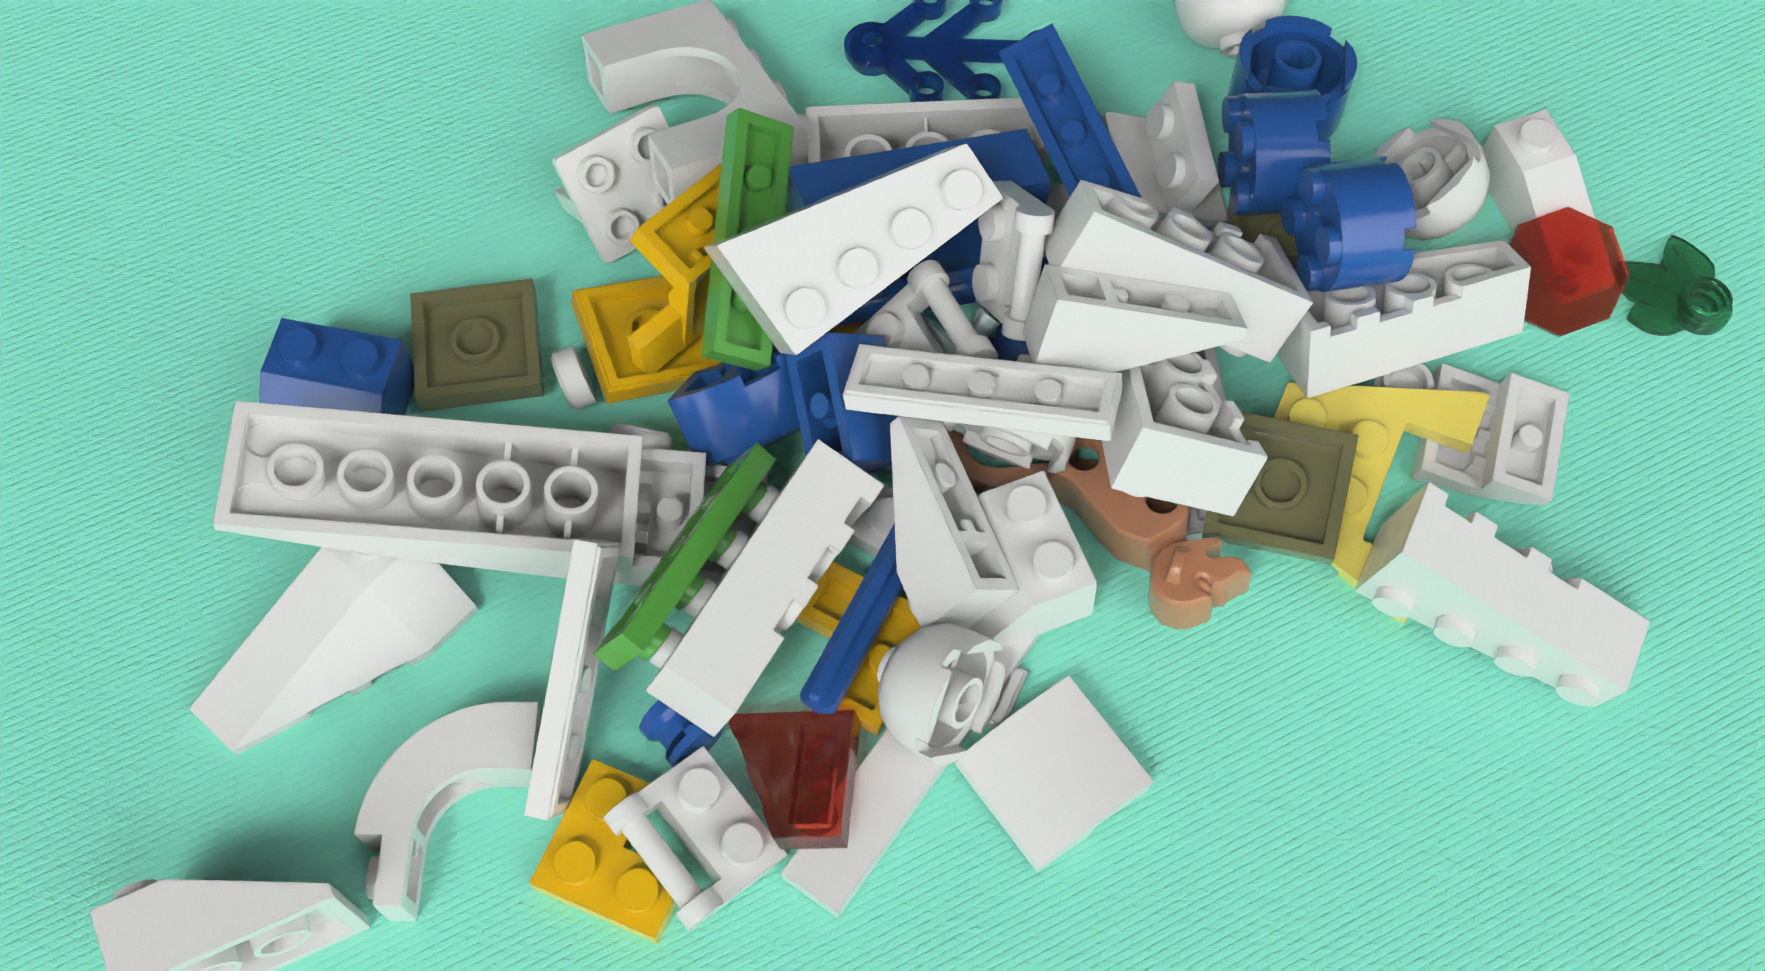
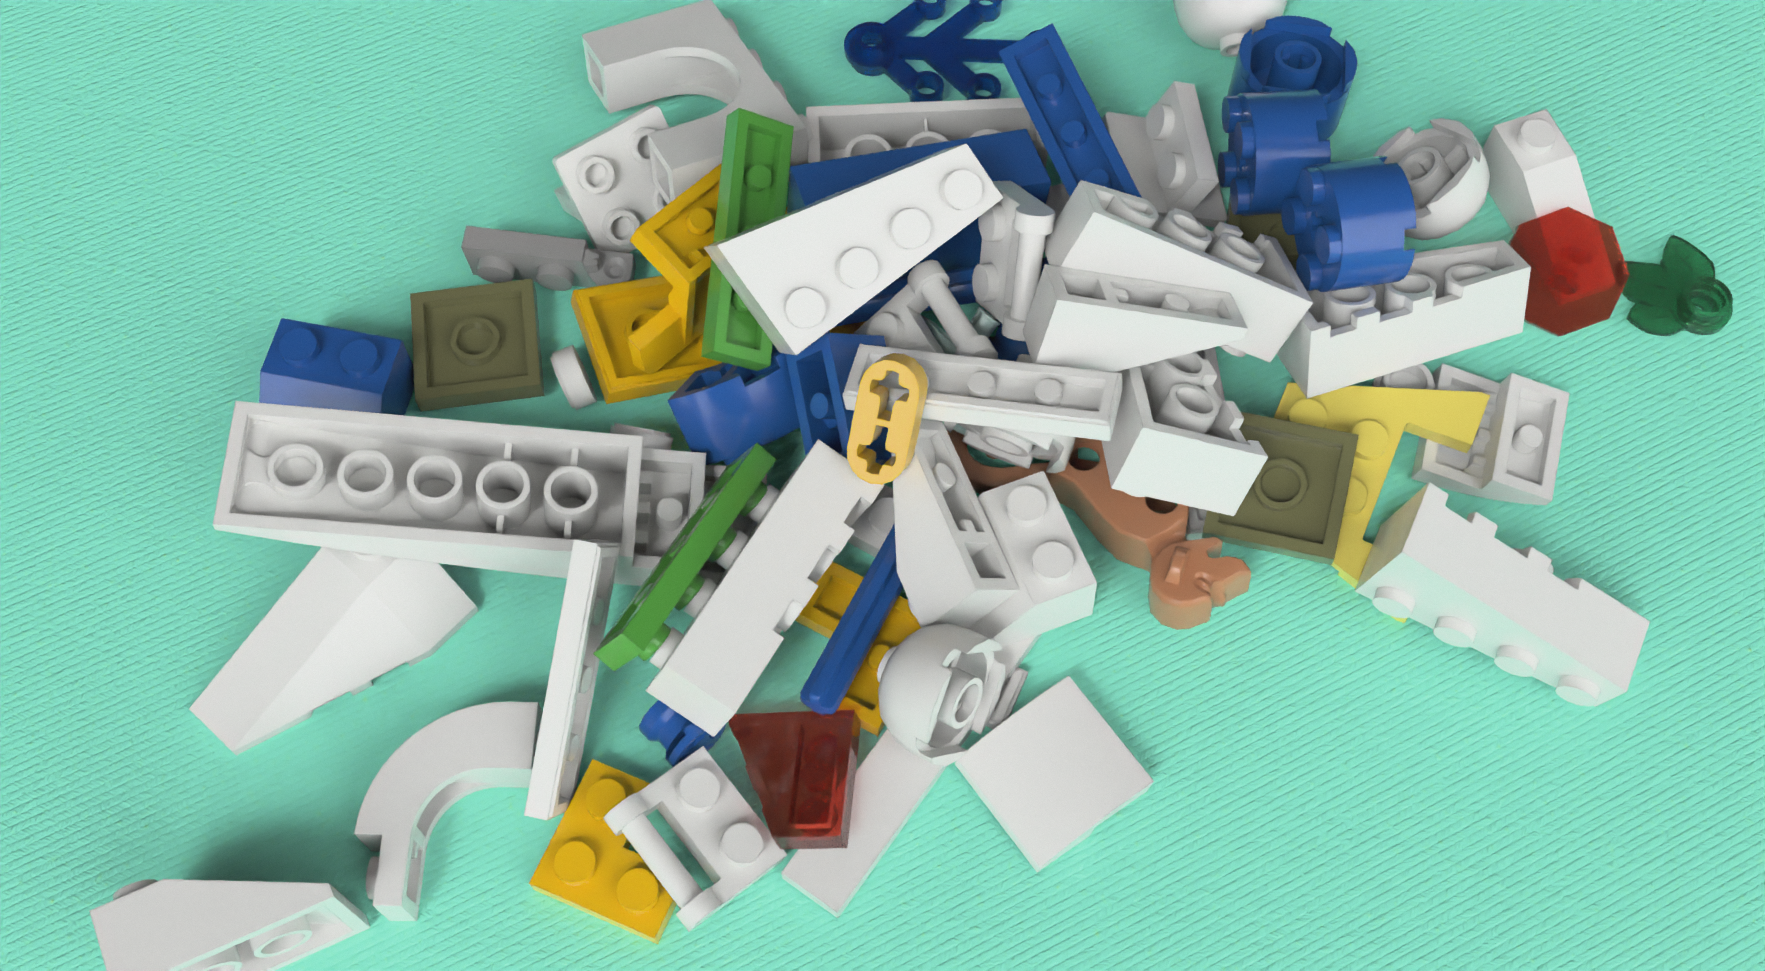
none -> light grey hinge [461,226,636,291]
none -> yellow beam [847,353,928,485]

